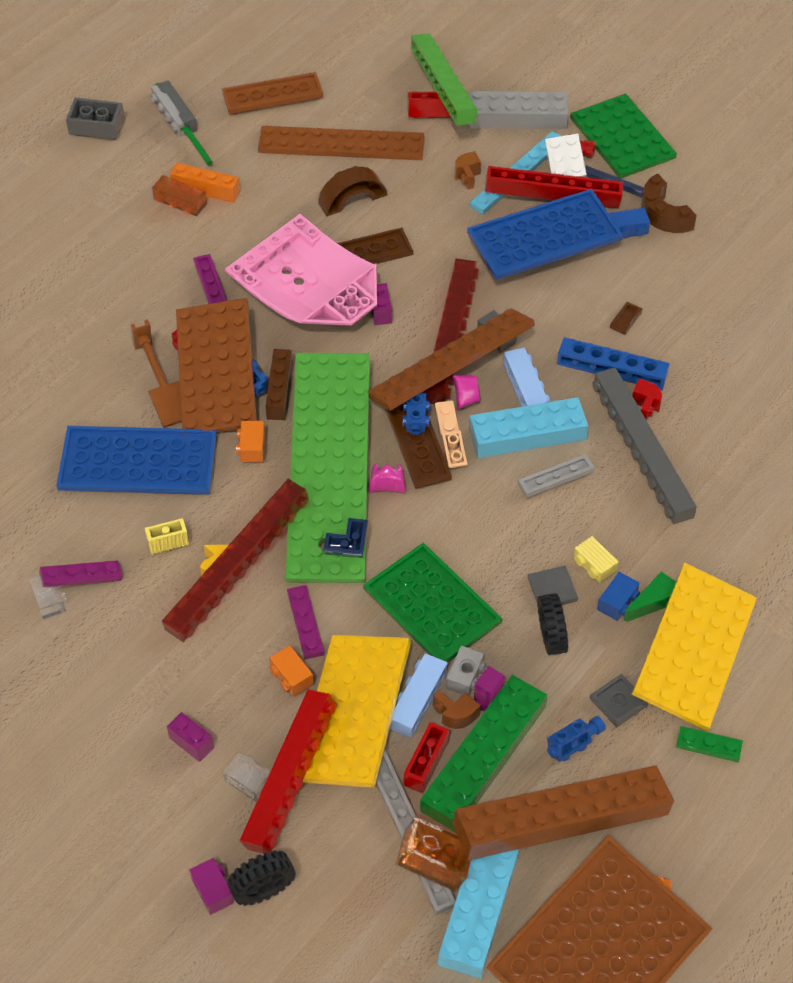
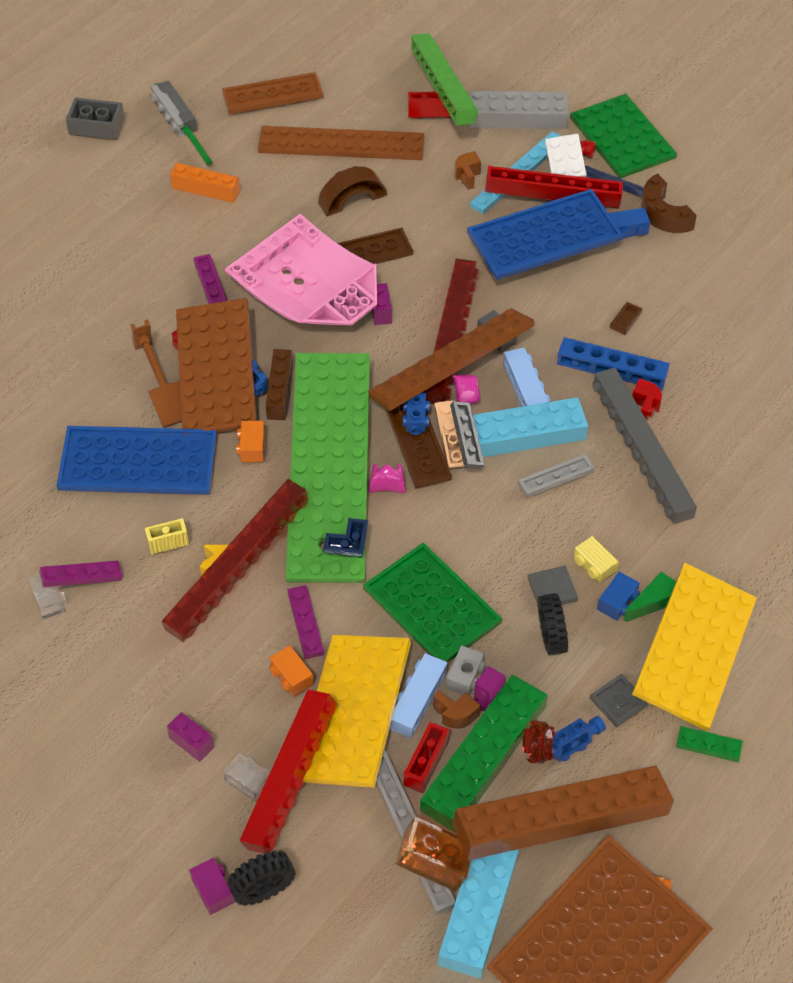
clear orange brick [152,175,207,216] -> none
none -> plate [450,401,485,469]
none -> clear red plate [522,721,555,764]

